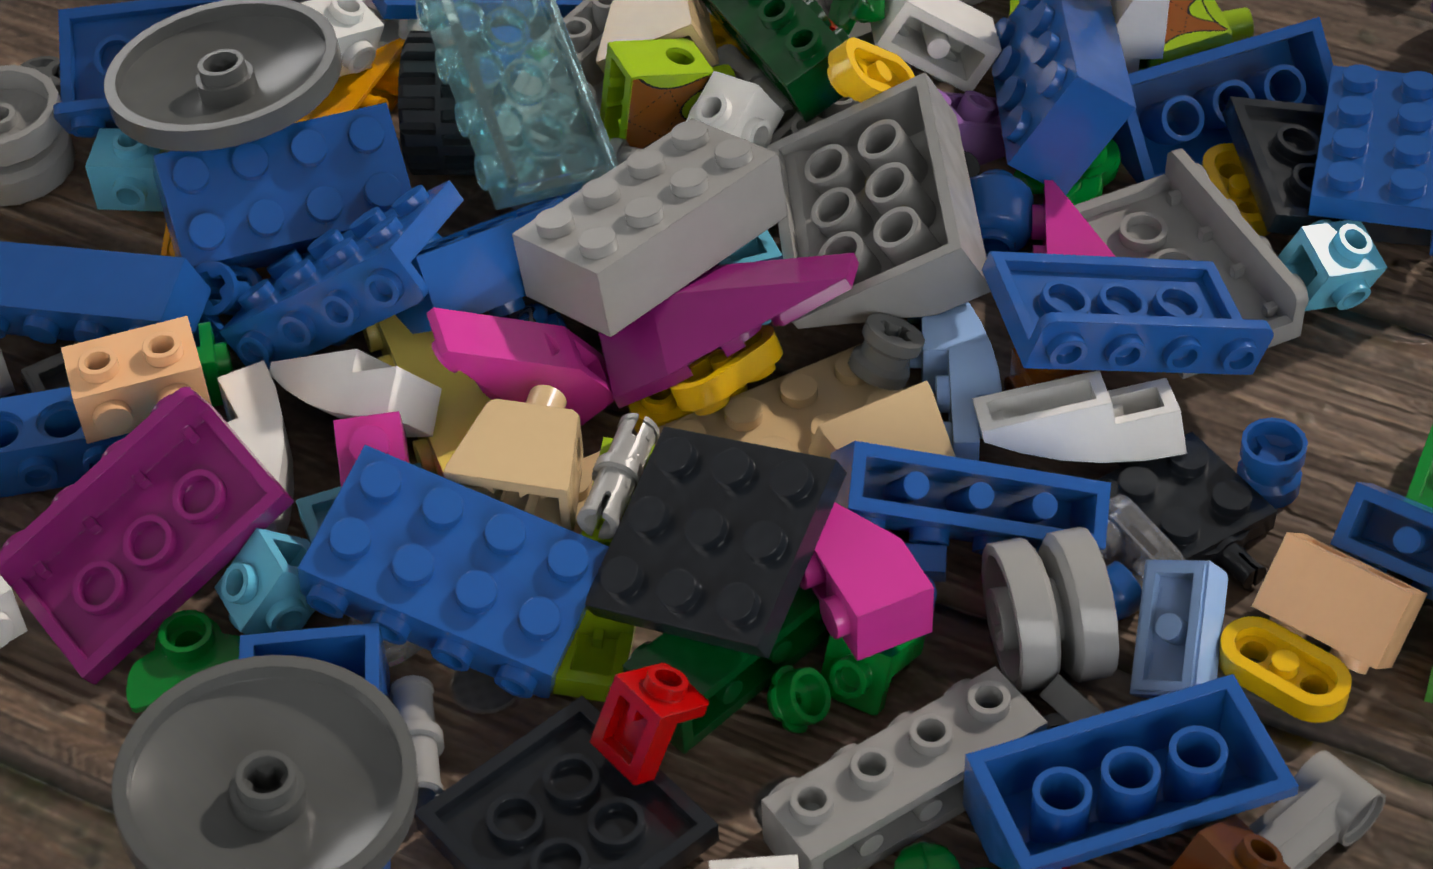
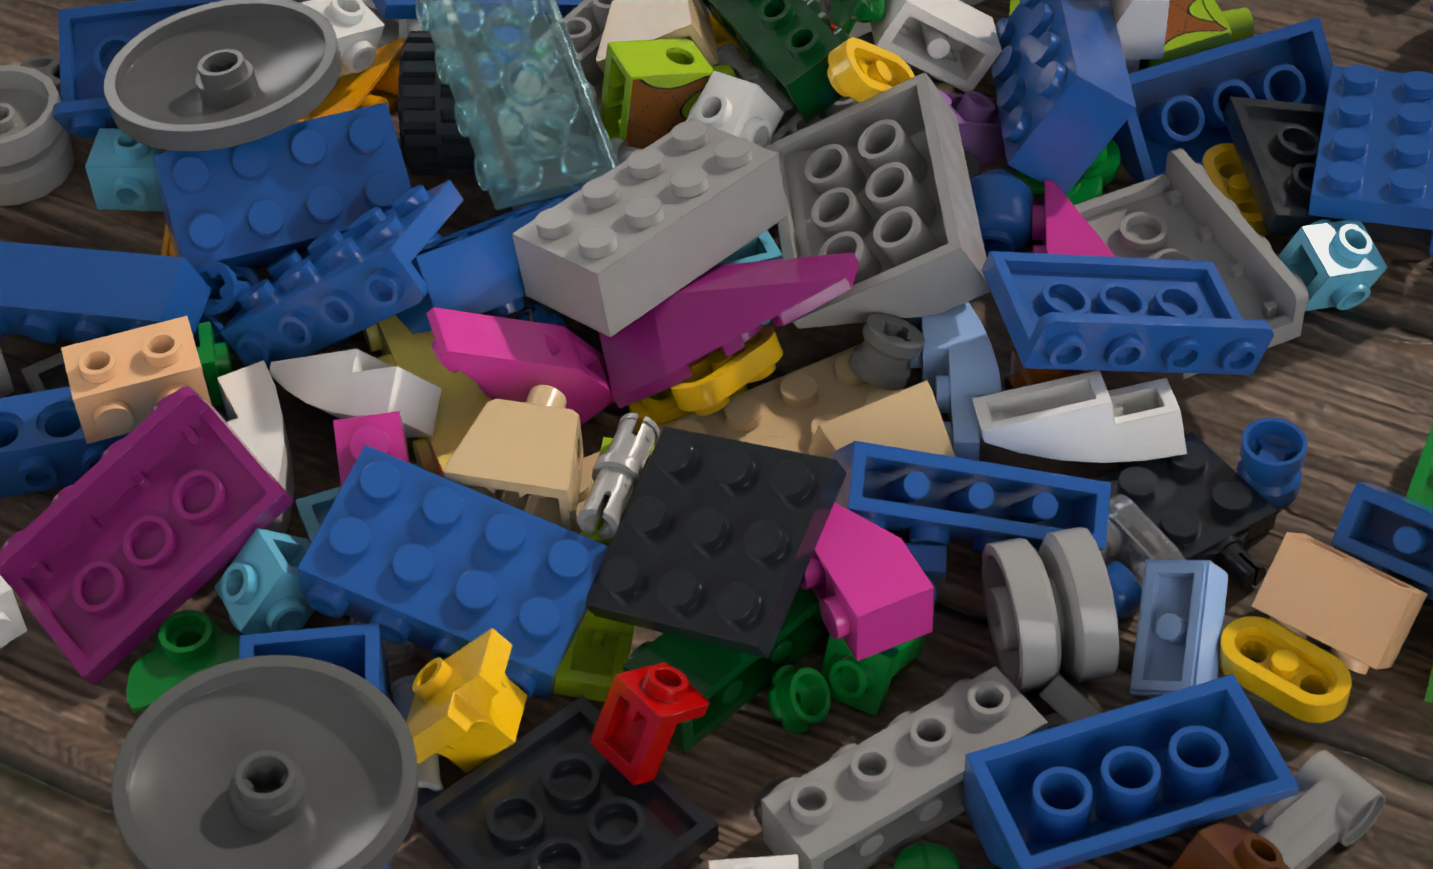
none -> yellow brick [406,628,527,773]

